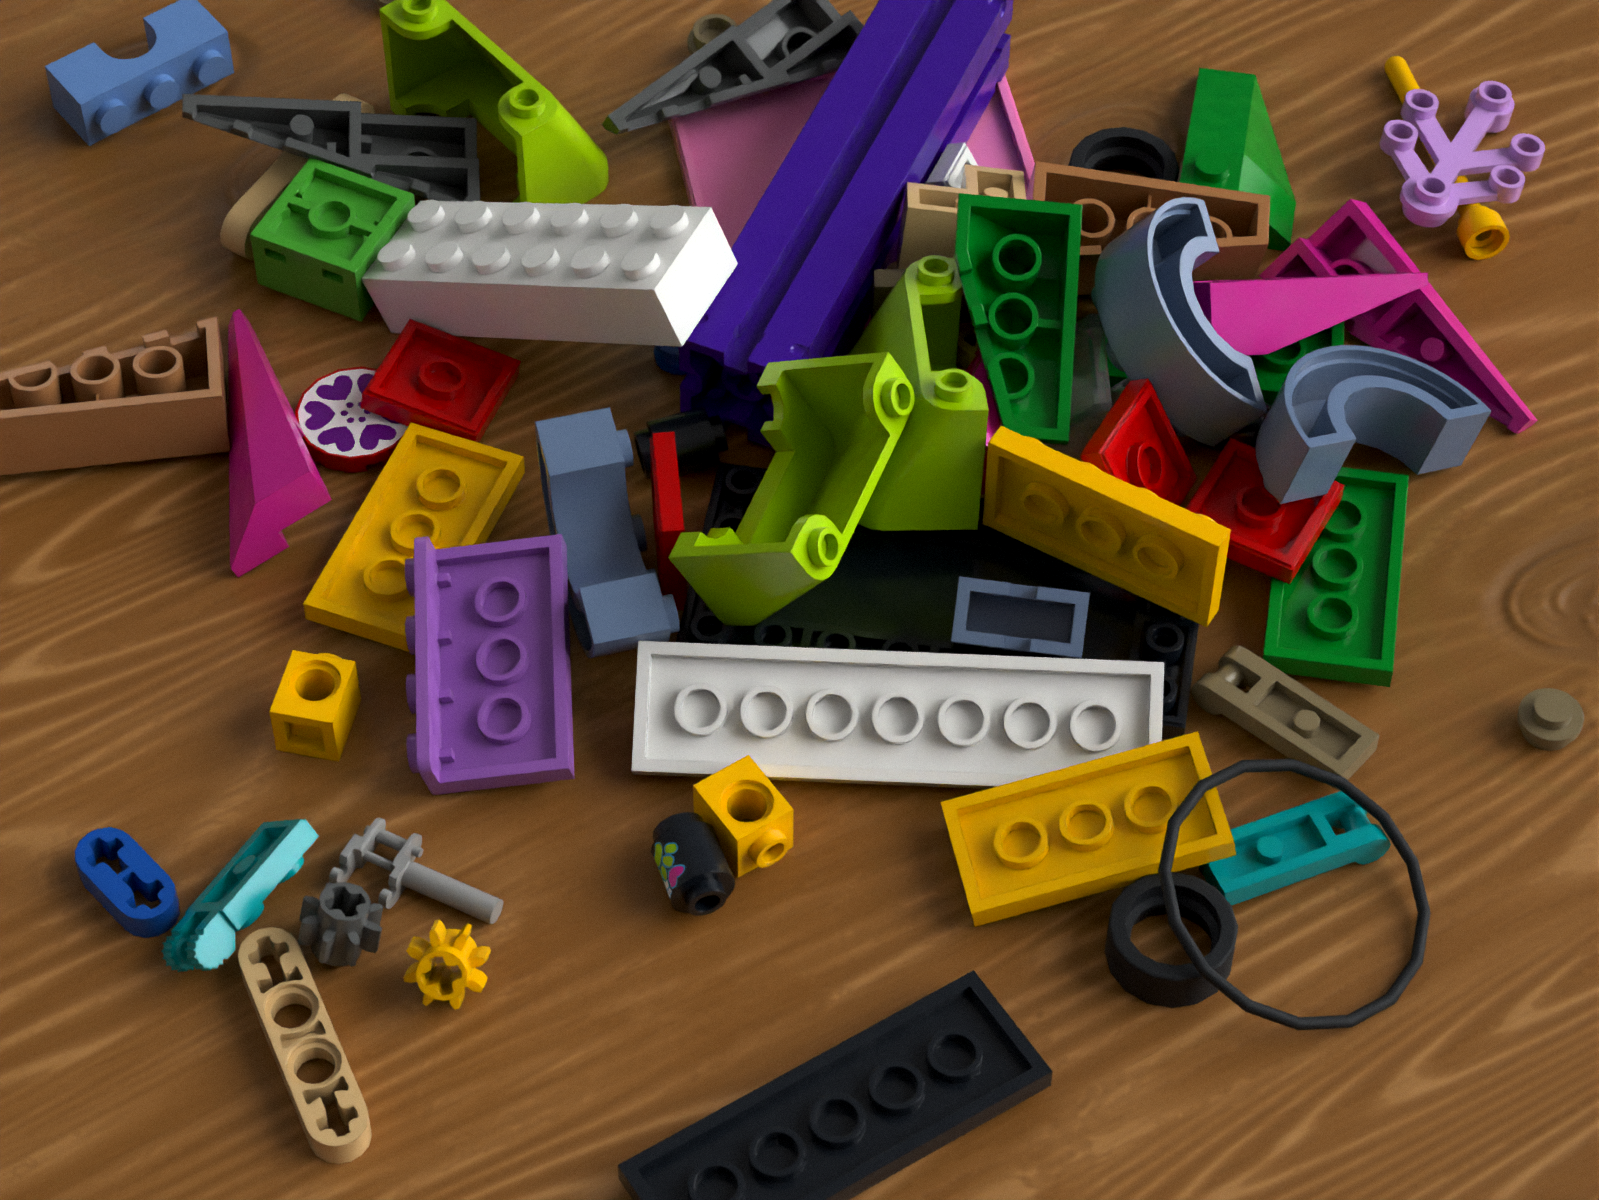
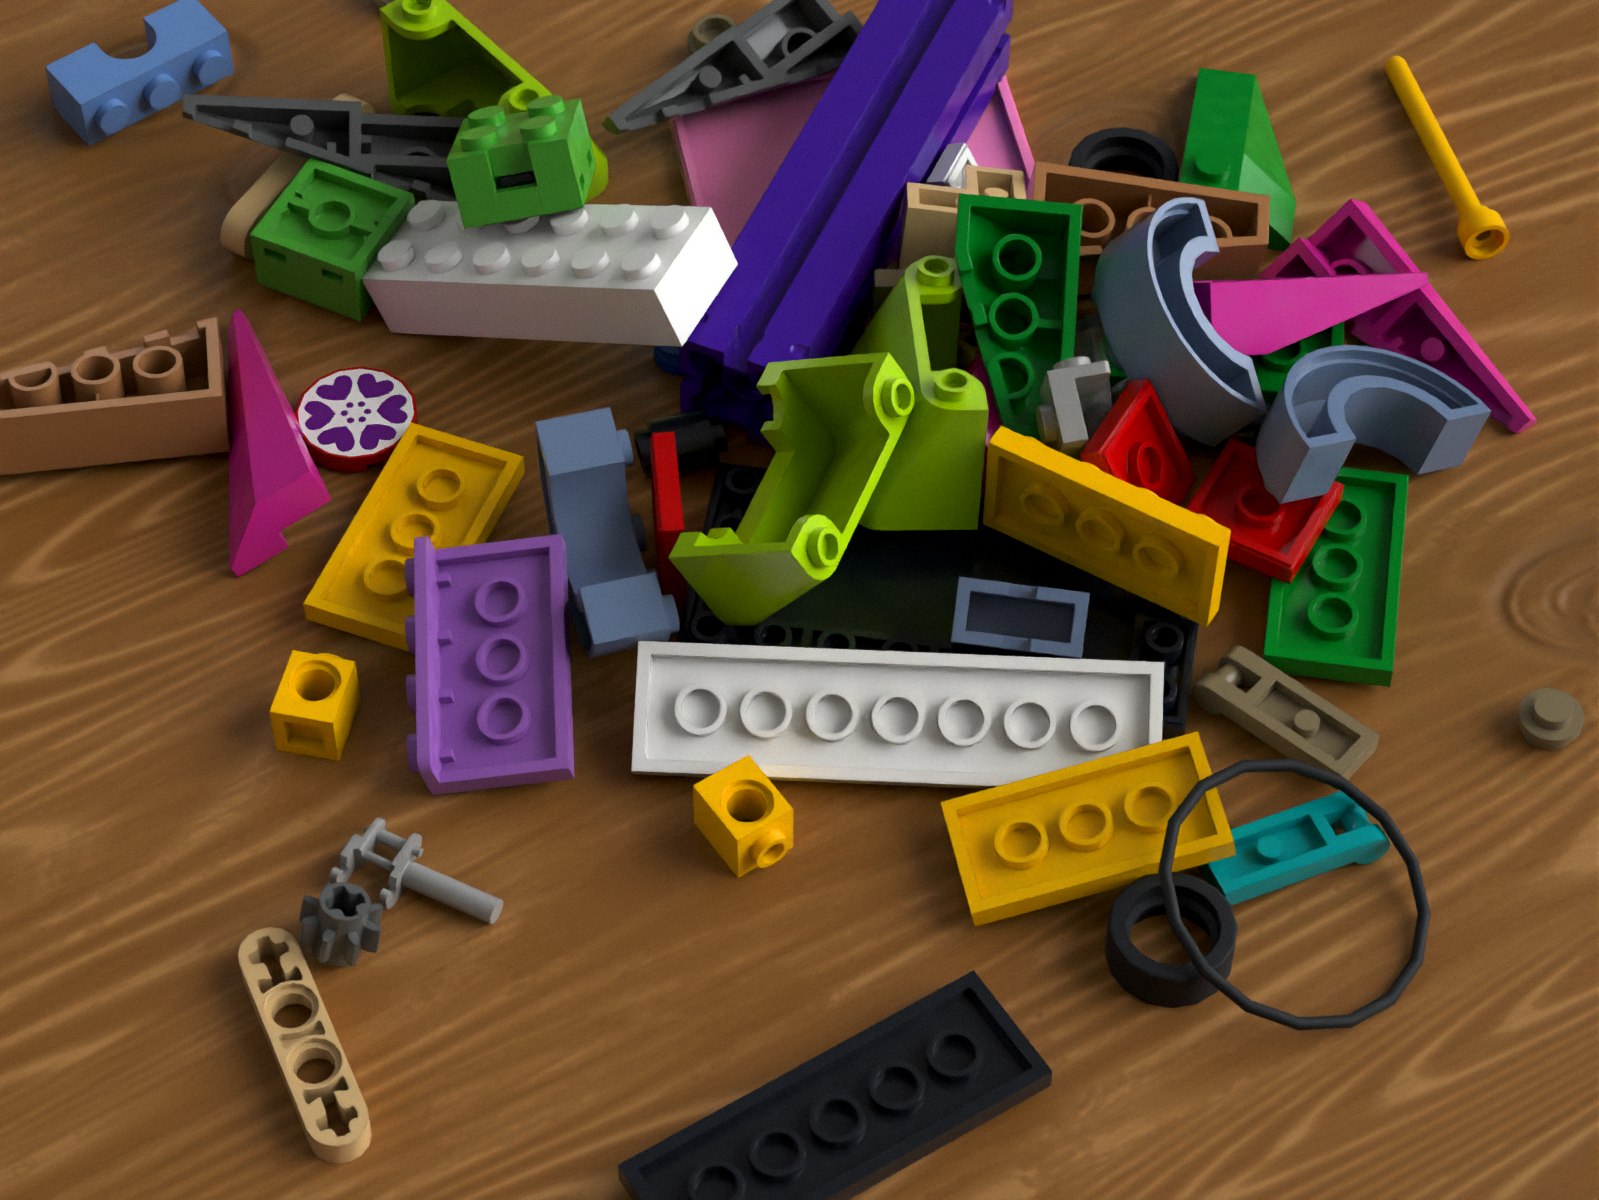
blue beam [75,827,180,938] -> none
teal hinge [161,819,319,972] -> none
red tile [360,319,521,443] -> none
yellow gear [403,919,491,1010] -> none
black brick [651,812,735,916] -> none
lavender plant [1379,81,1545,228] -> none
none -> bright green piece [446,95,597,229]
none -> light grey bracket [1036,357,1111,459]

